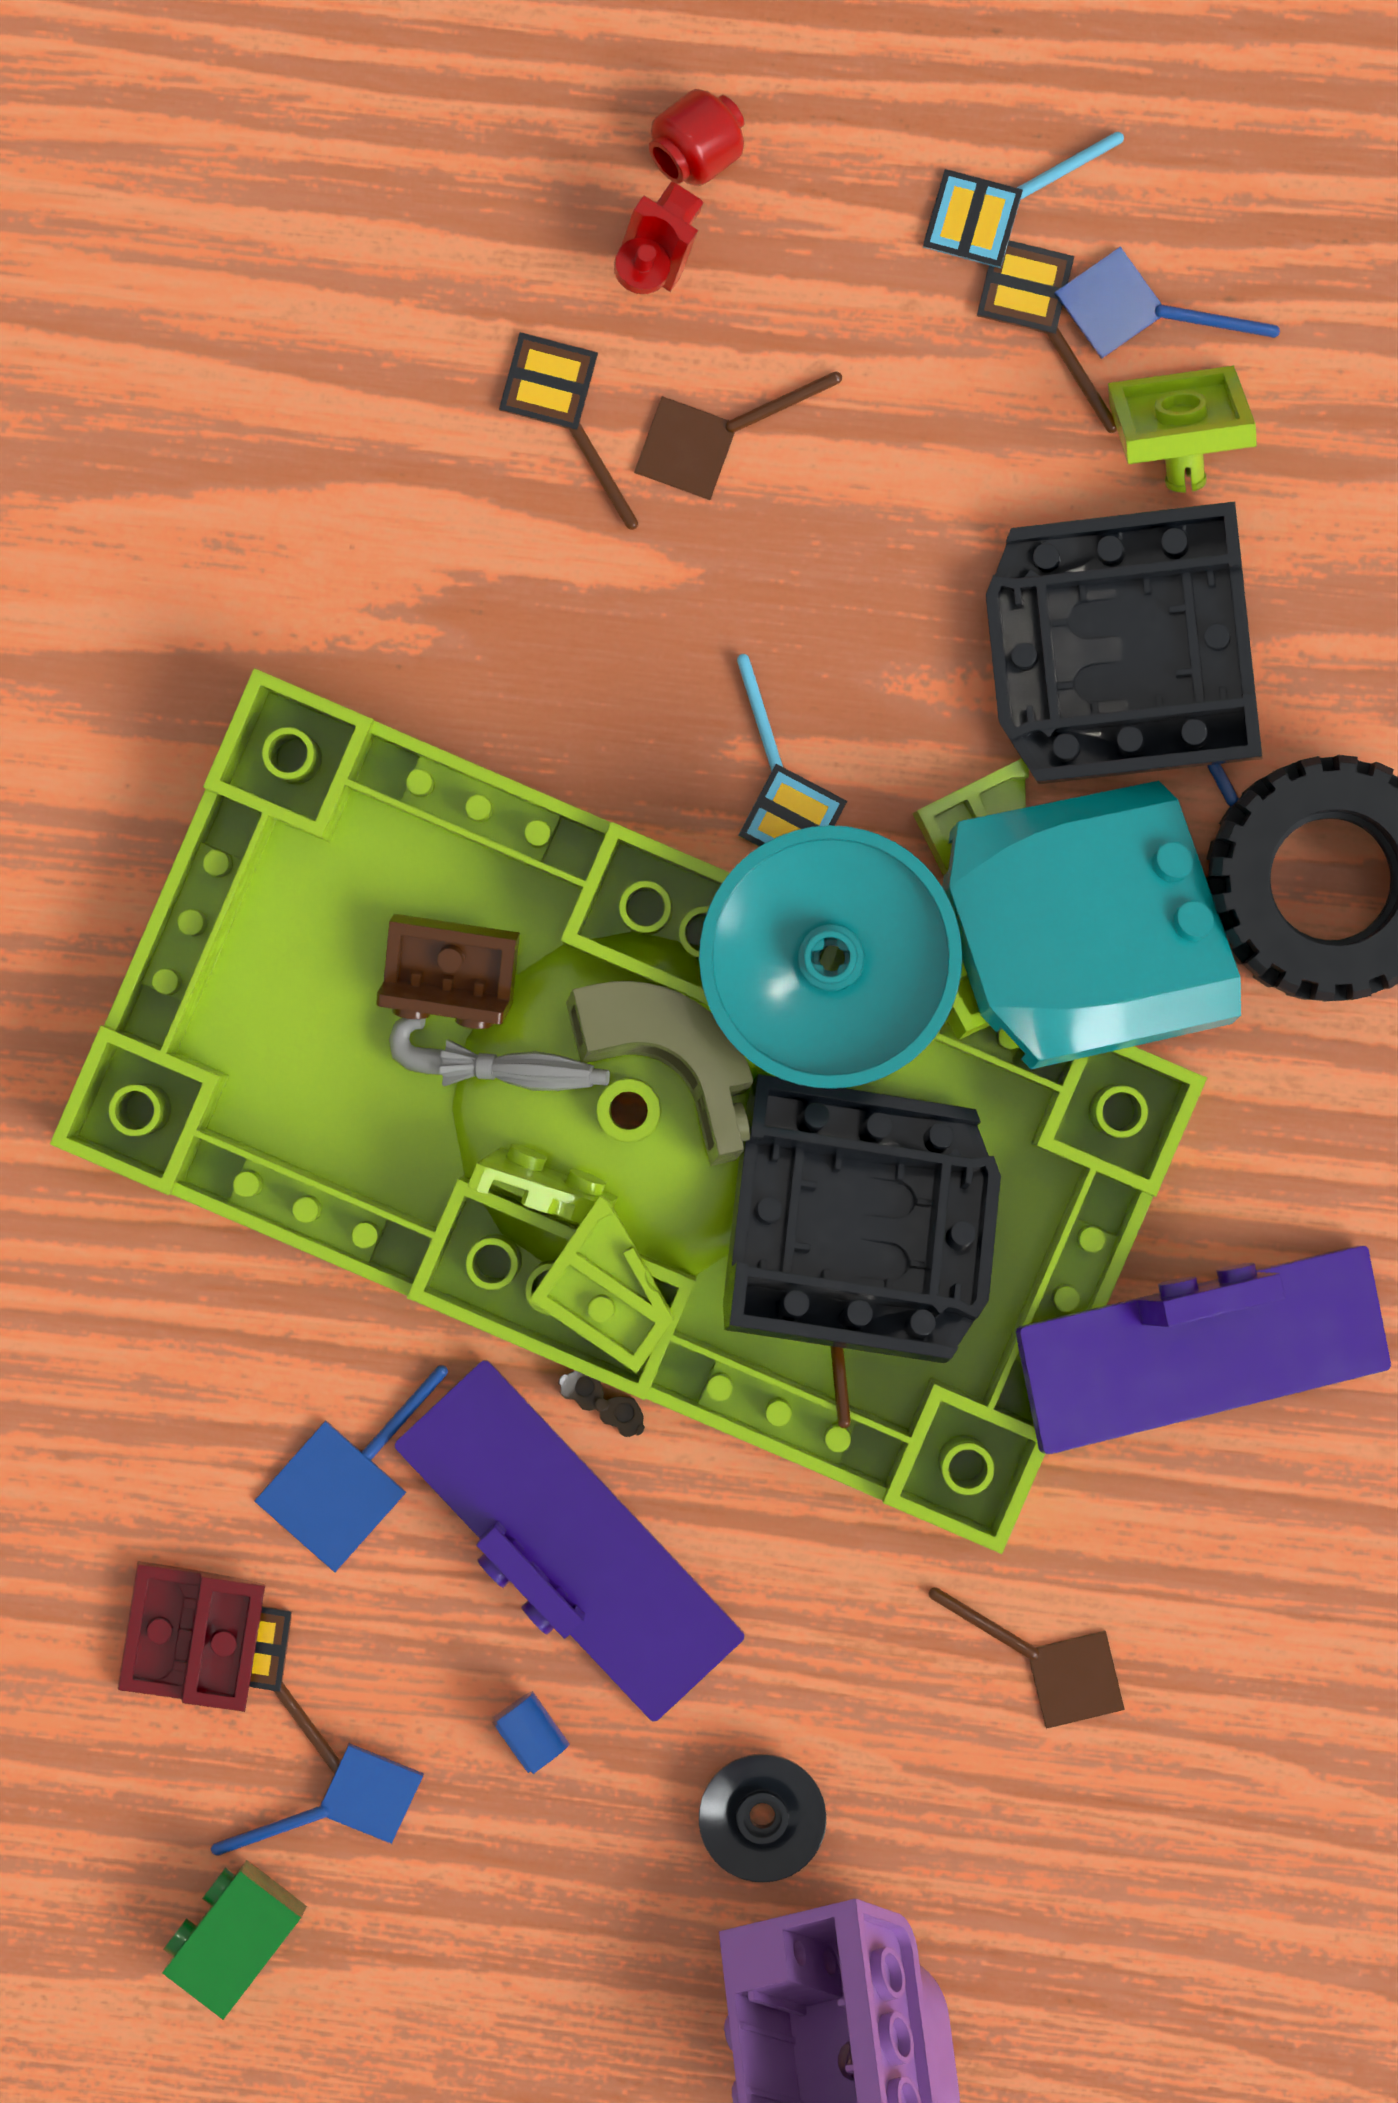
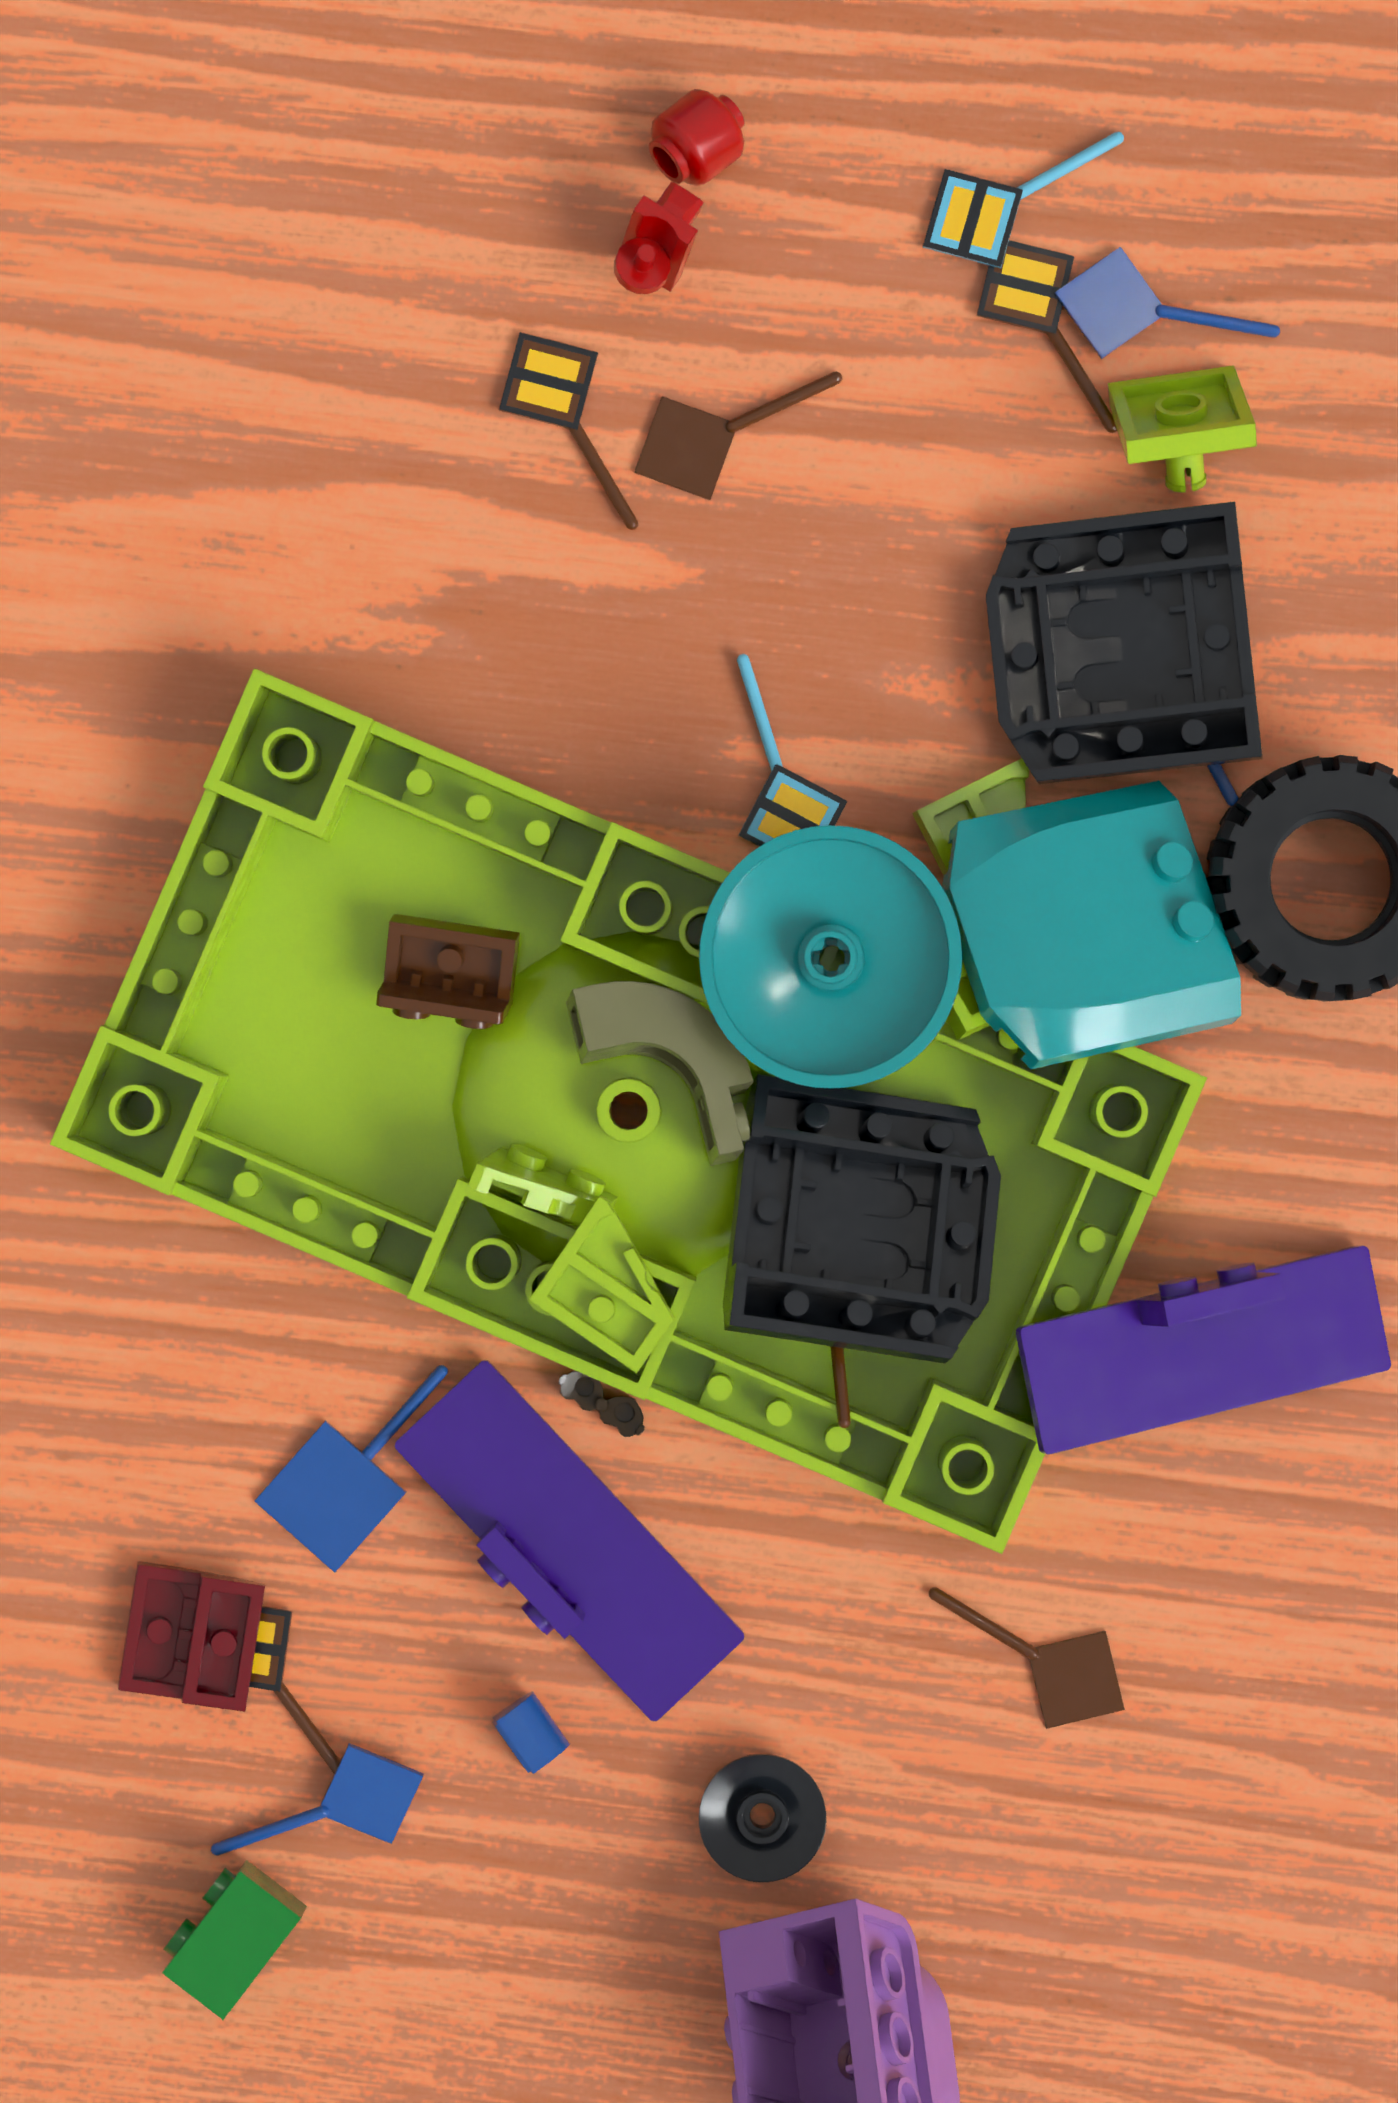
light grey piece [389,1018,610,1091] -> none

